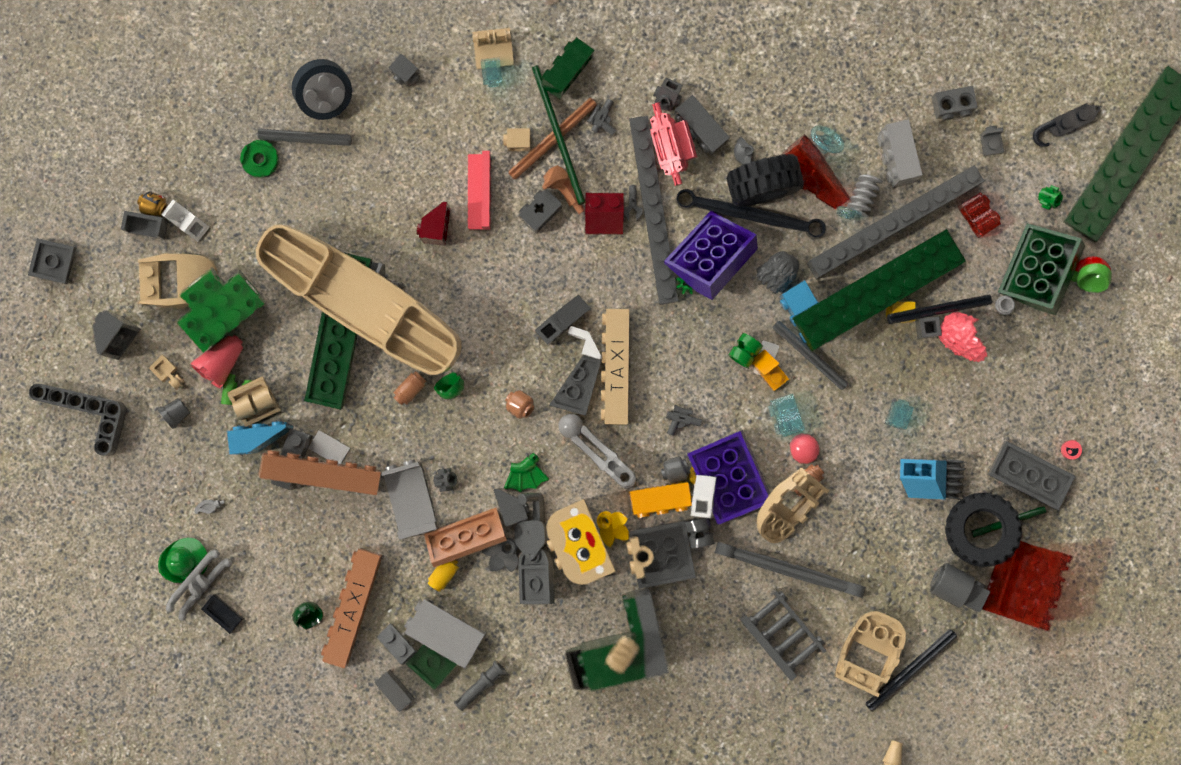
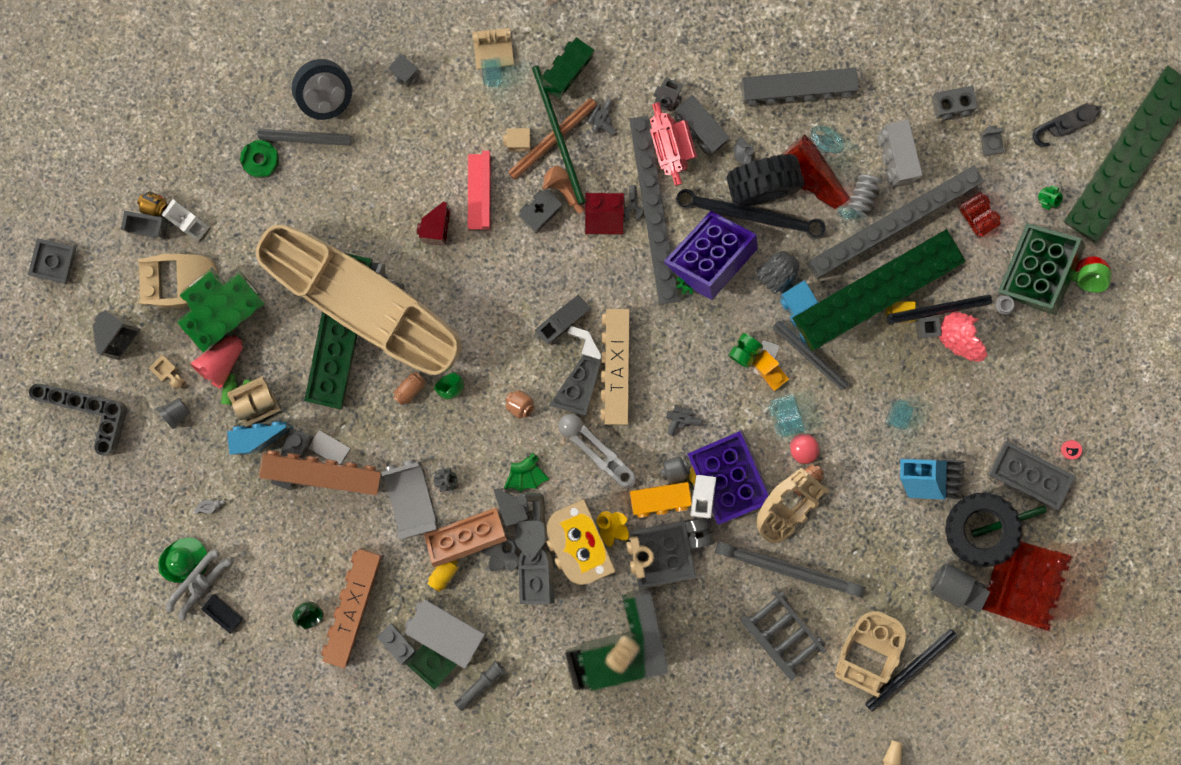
dark grey panel [374,669,415,712] -> none
none -> dark grey brick [741,68,858,107]

